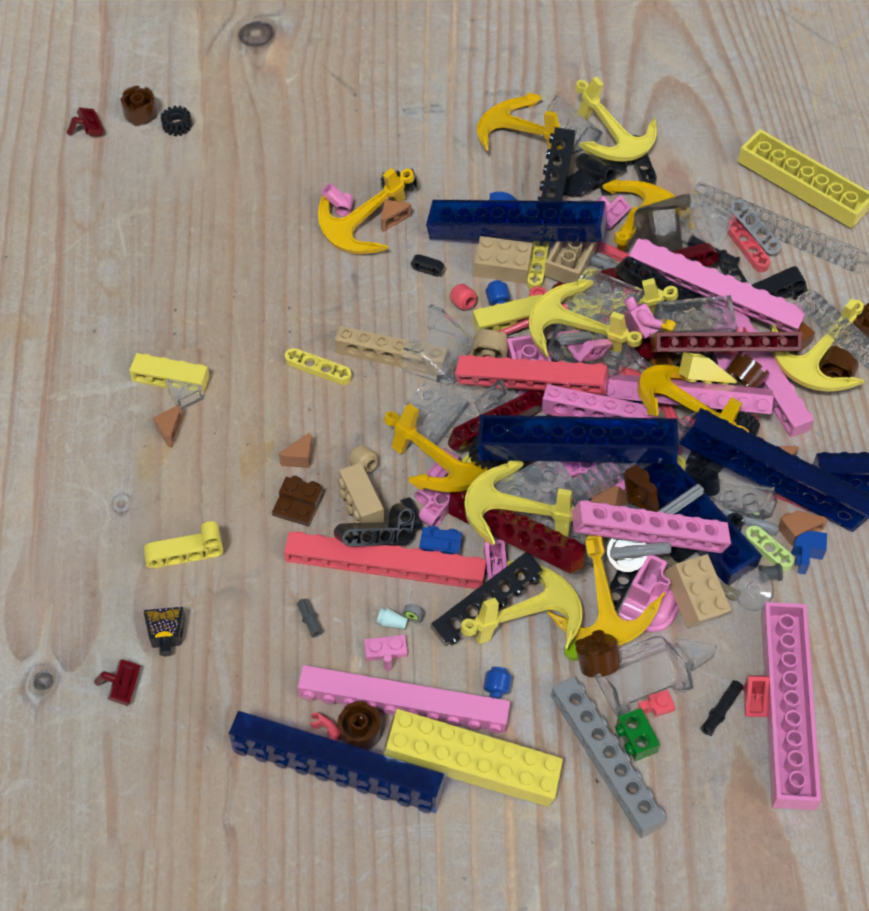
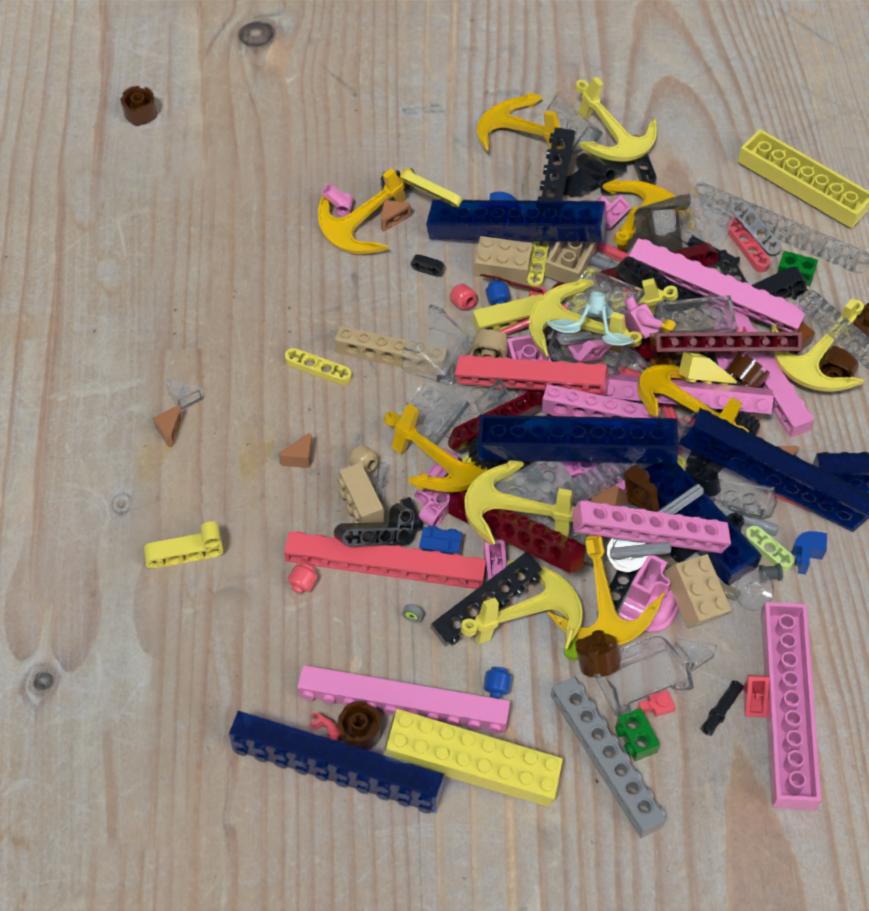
dark red plate [67,107,104,136] -> none
dark red plate [94,659,140,706] -> none
light yellow brick [129,353,210,395] -> none
black torso [144,607,186,656] -> none
black tyre [161,105,192,137] -> none
reddish brown plate [272,476,323,527] -> none
dark grey axle [297,599,323,638] -> none
bright pink plate [364,635,407,671] -> none
light aqua cone [376,607,408,630] -> none
nougat slope [778,510,827,546] -> none
none -> coral head [288,563,317,594]
none -> clear pin [373,462,390,501]
none -> light yellow beam [400,170,463,208]
none -> dark red piece [480,274,543,292]
none -> light aqua plant [547,292,635,346]
none -> green brick [777,250,818,286]

